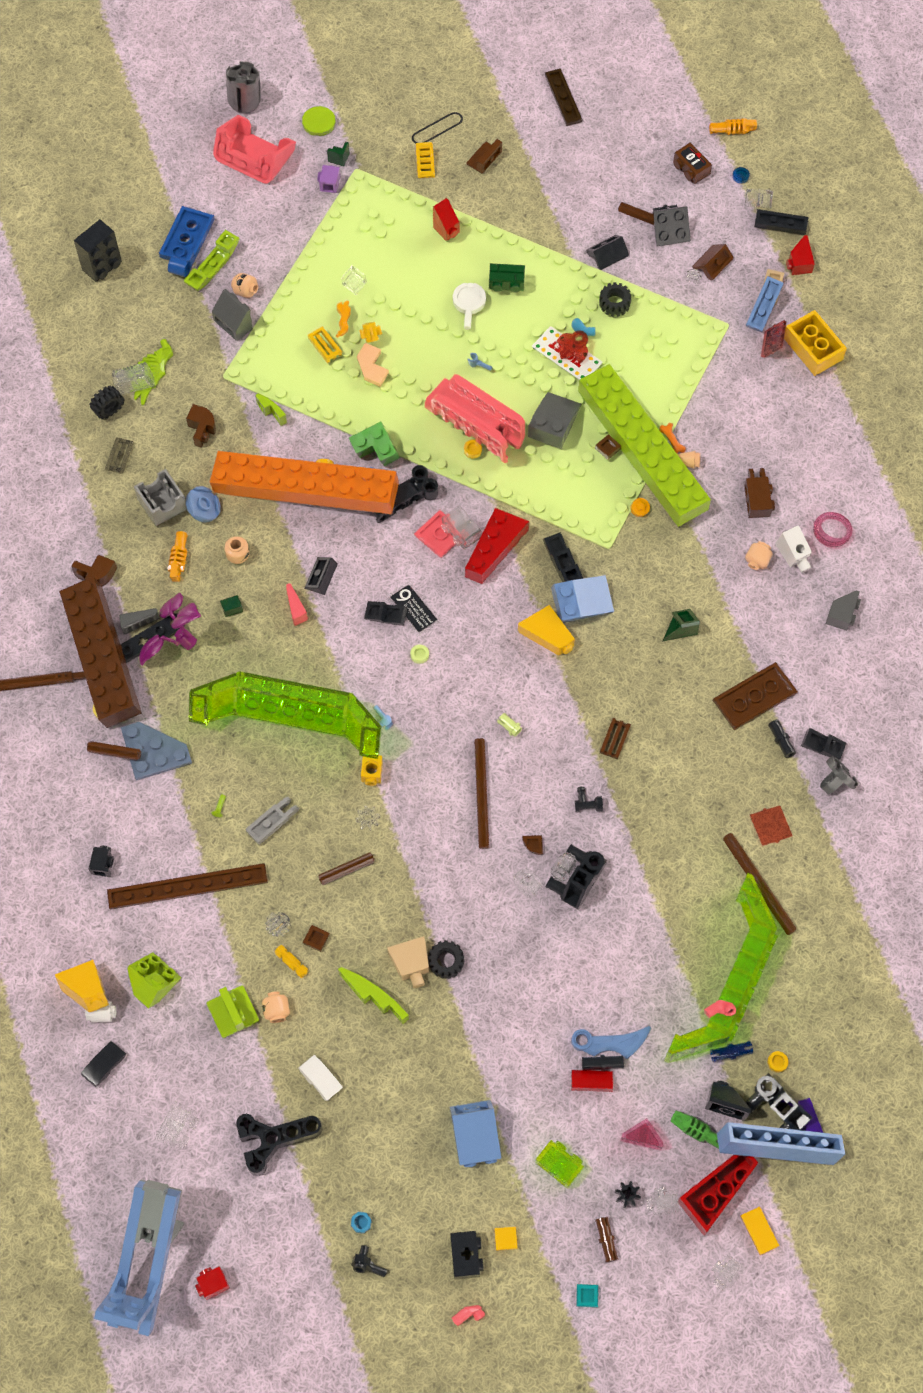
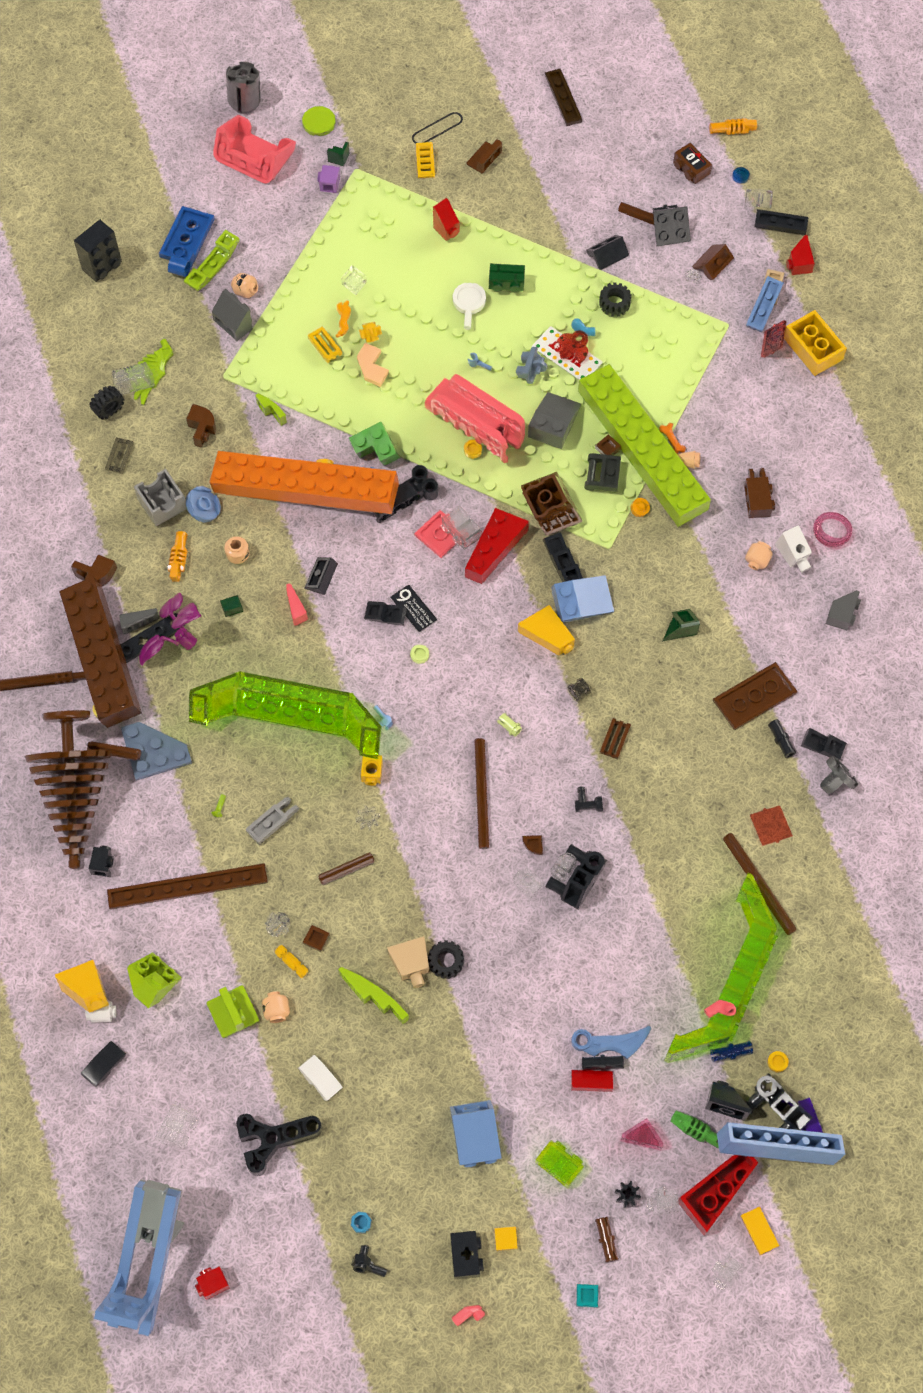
none -> reddish brown plant [24,710,112,869]
none -> sand blue hips [516,347,548,384]
none -> reddish brown slope [521,472,583,536]
none -> clear smoke wheel [567,677,591,702]
none -> pearl dark grey plate [584,453,621,492]

